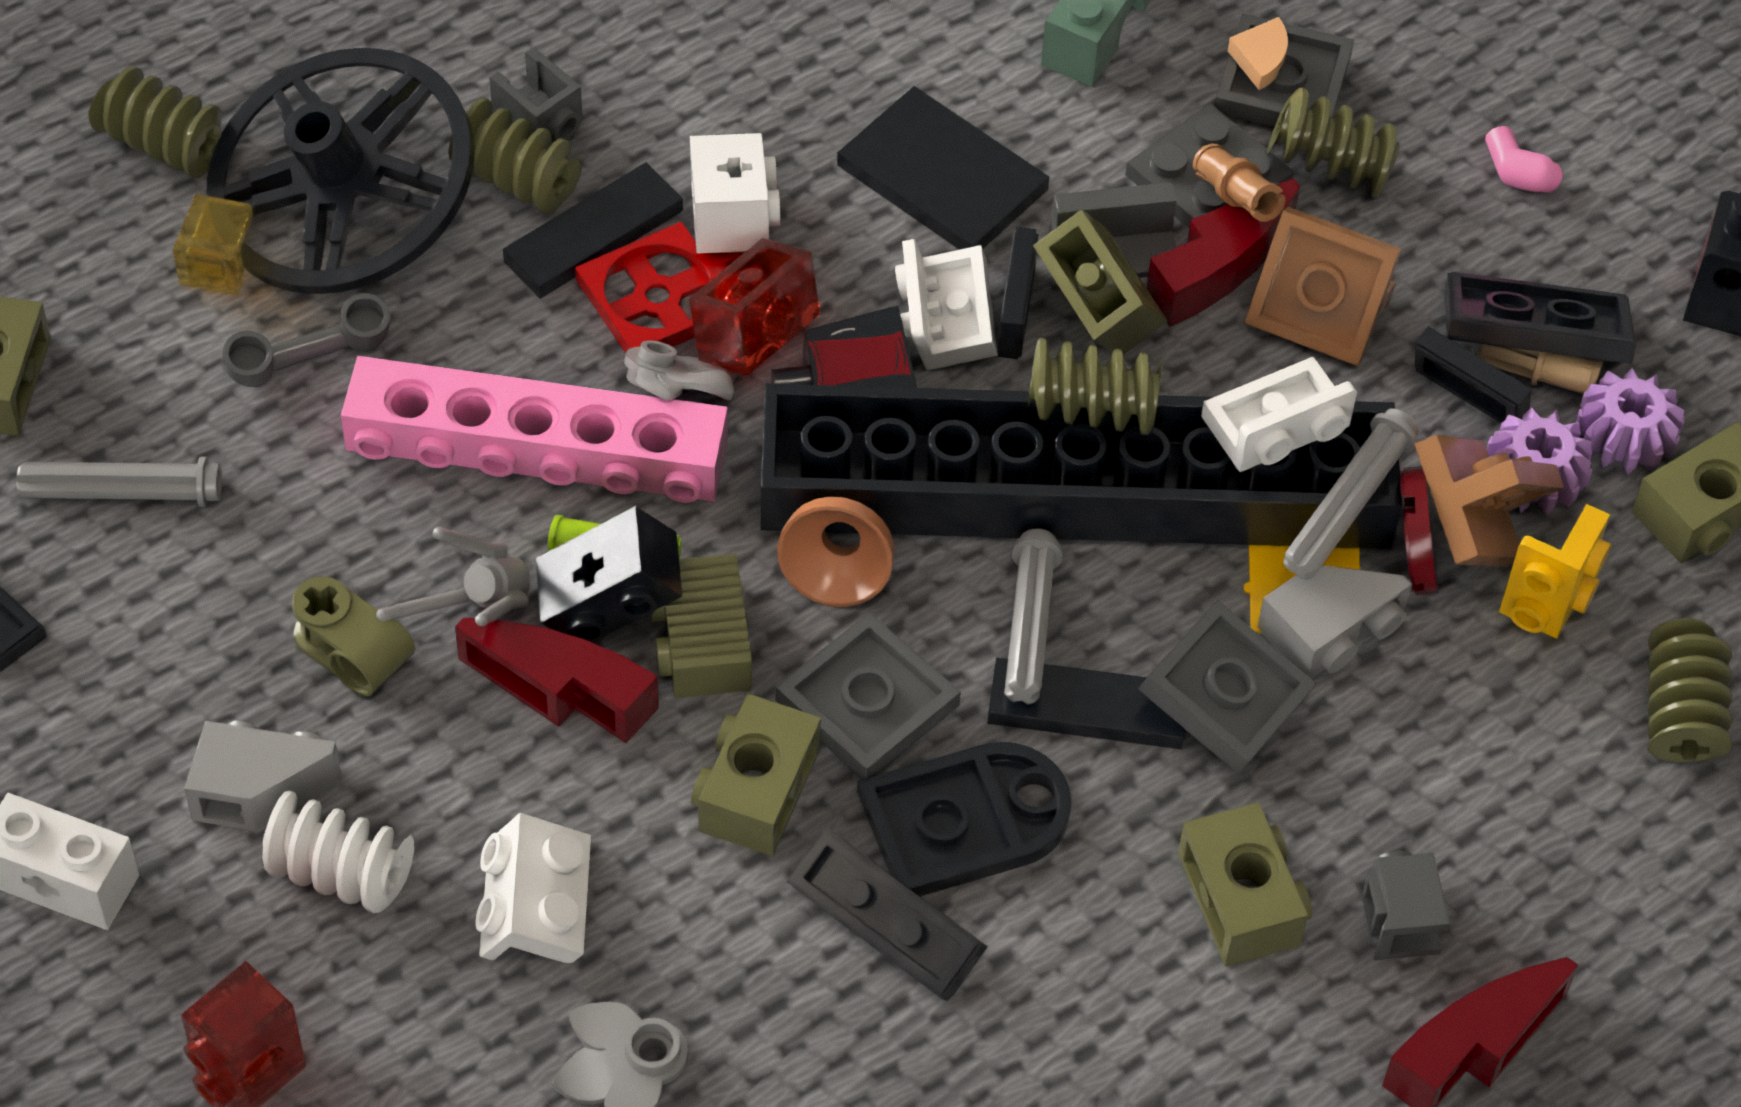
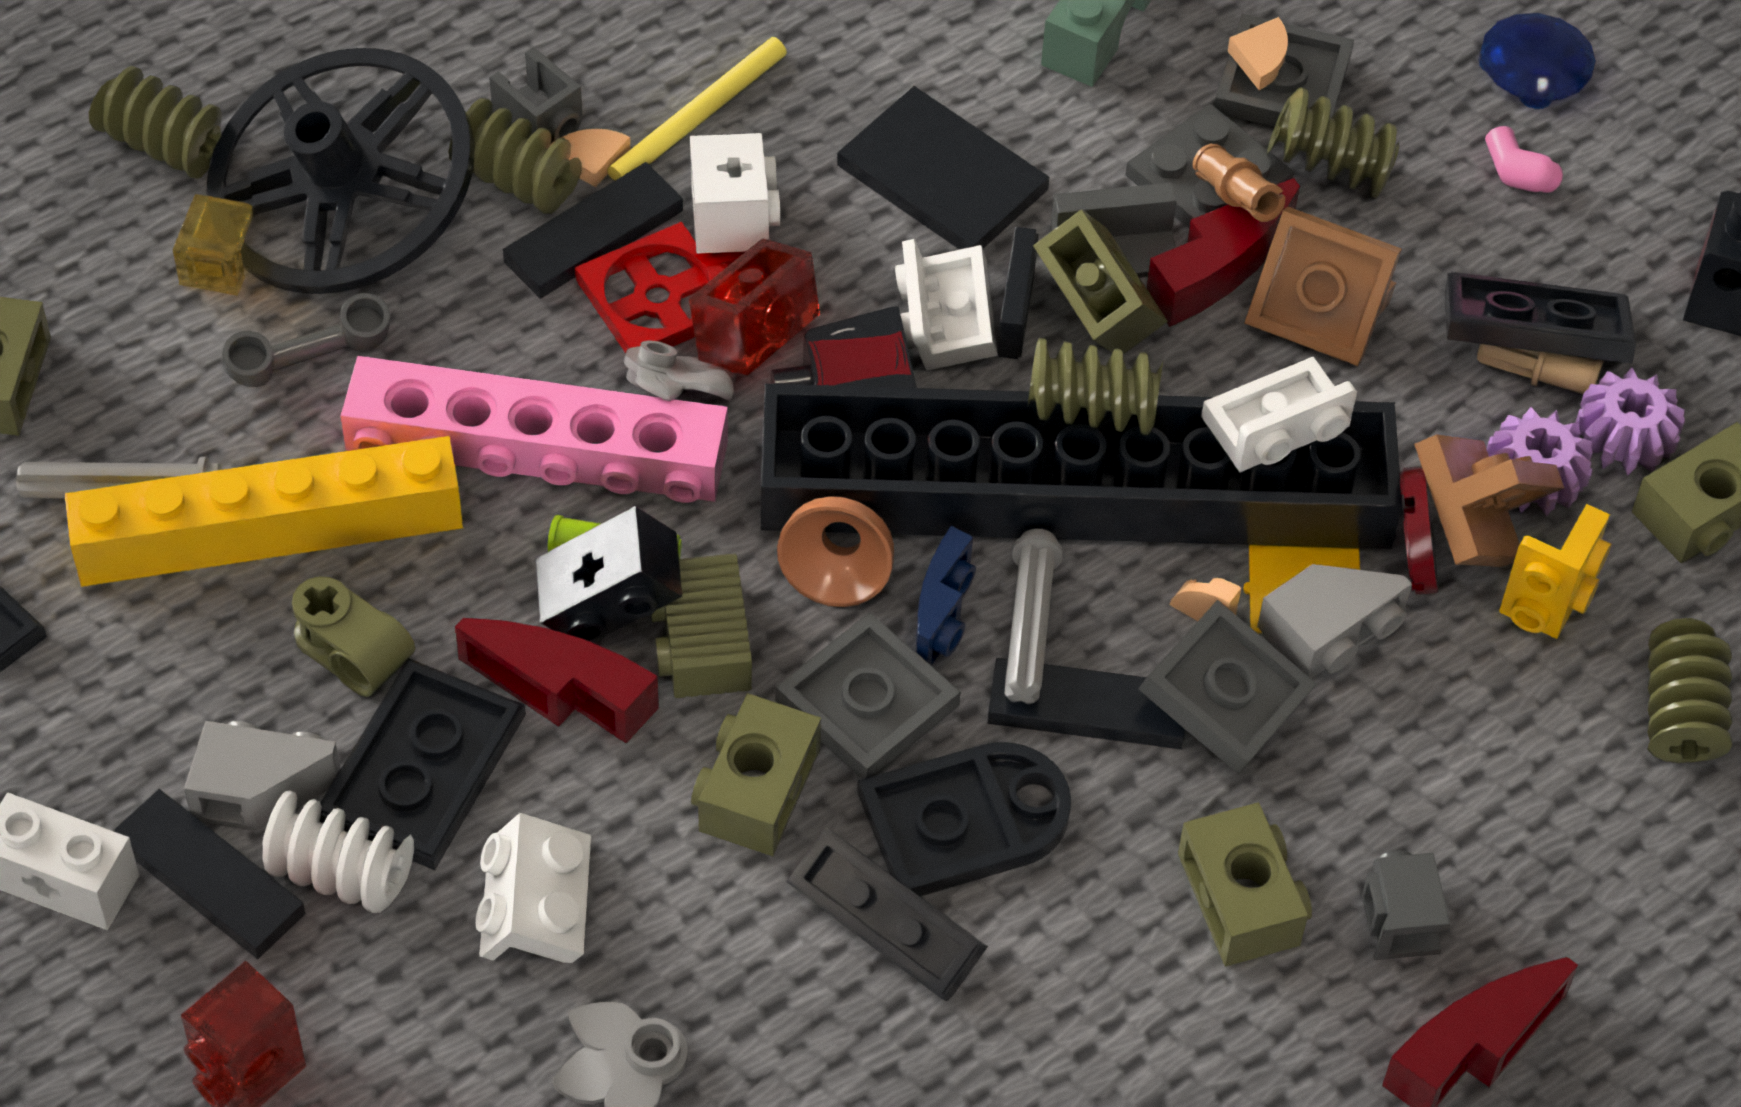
light grey plant [376,527,531,626] -> none
light grey axle [1283,409,1419,580] -> none
black tile [1415,326,1532,423] -> none
none -> yellow brick [65,436,463,587]
none -> black tile [113,789,306,959]
none -> black tile [320,658,526,870]
none -> light nougat tile [550,129,631,187]
none -> light yellow bar [607,37,787,180]
none -> dark blue slope [915,526,976,666]
none -> light nougat tile [1169,578,1241,621]
none -> clear blue dish [1478,13,1596,109]

